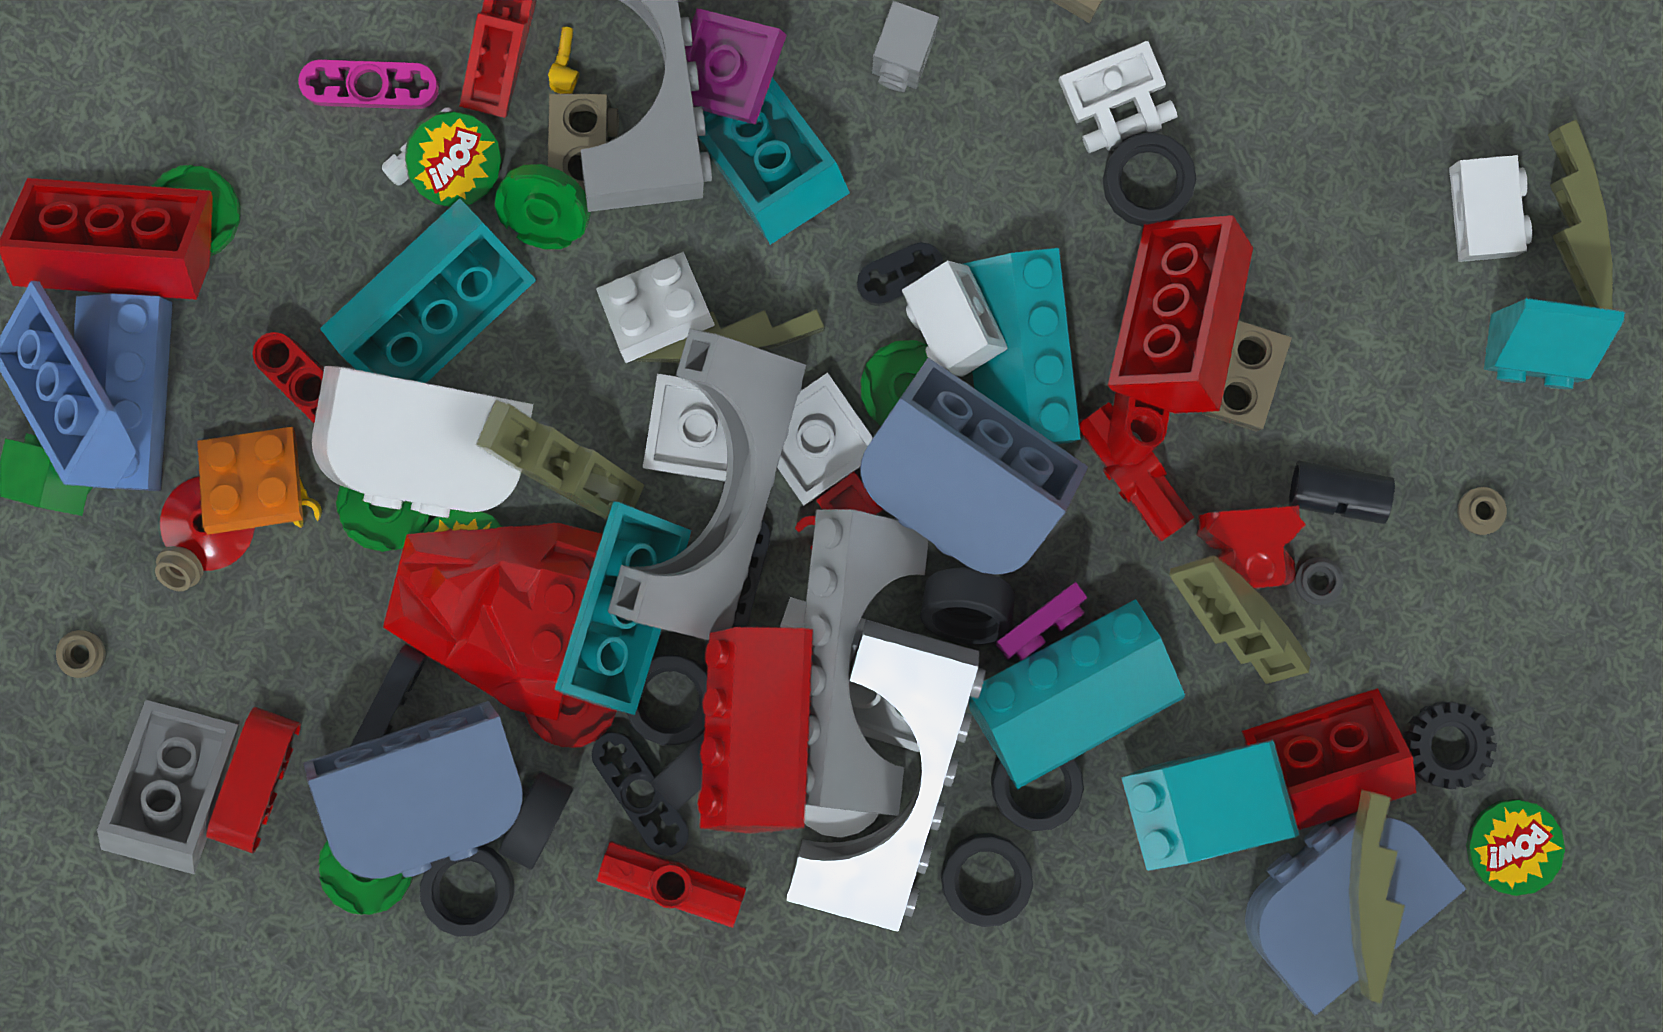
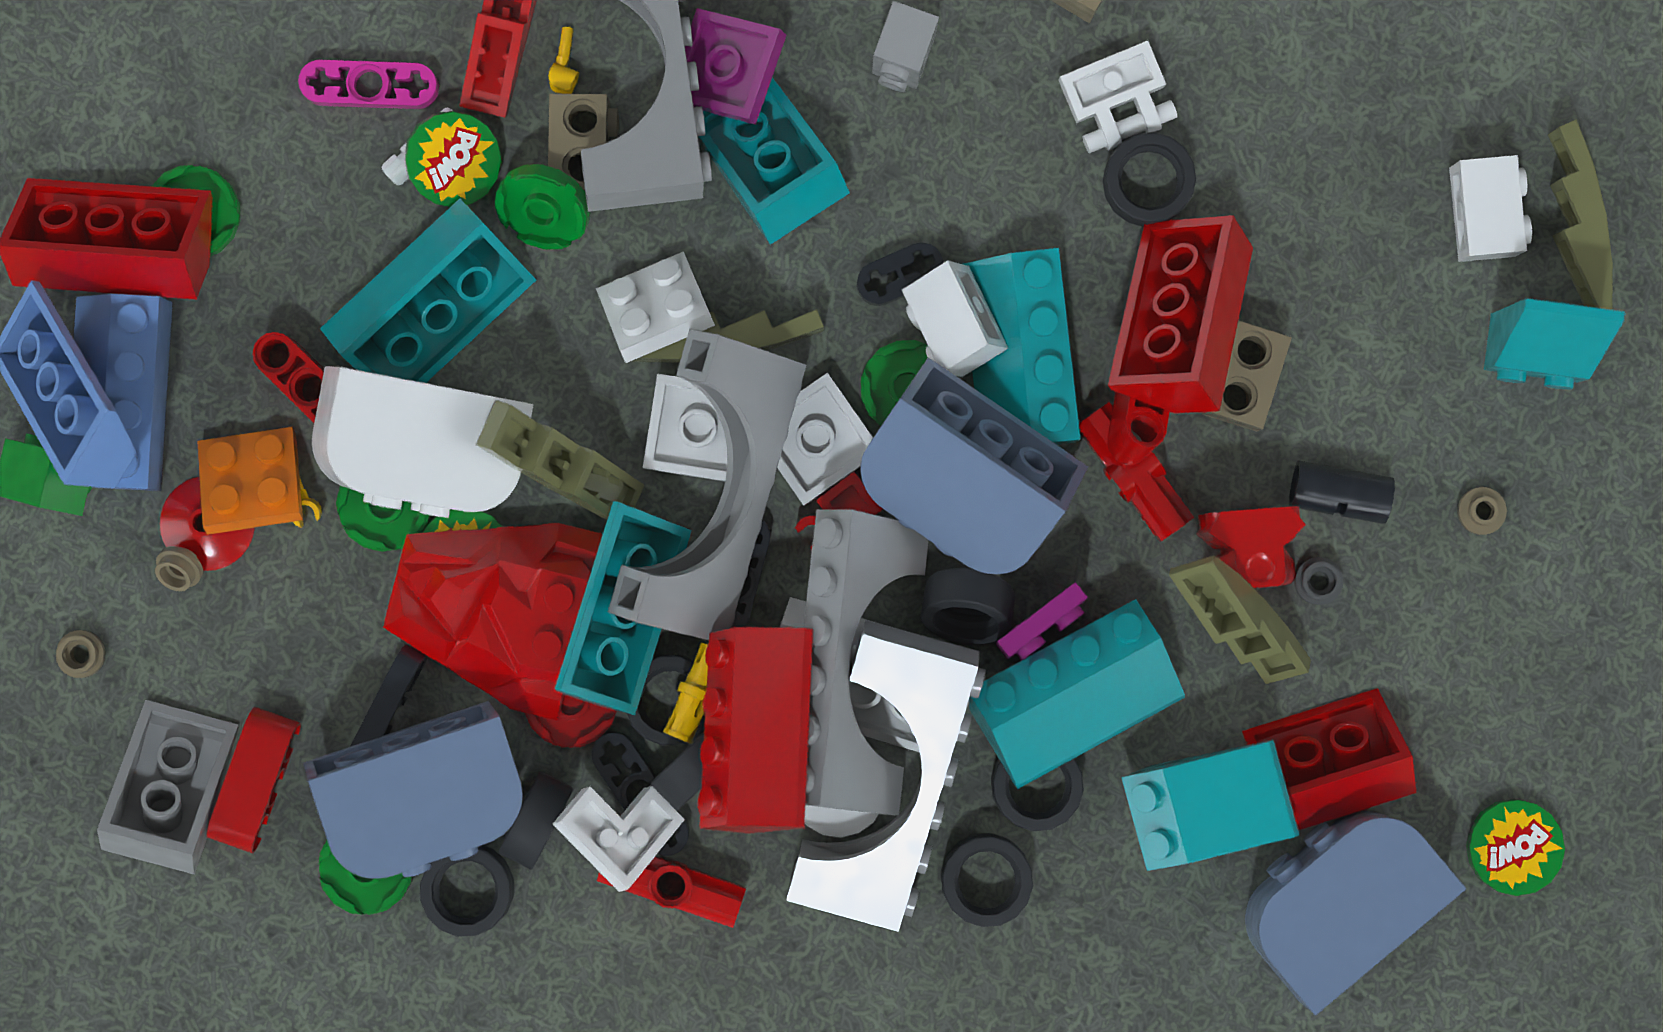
olive slope [1349,790,1405,1003] -> none
black tyre [1403,701,1497,789] -> none
none -> white plate [553,786,685,892]
none -> yellow pin [663,642,708,744]

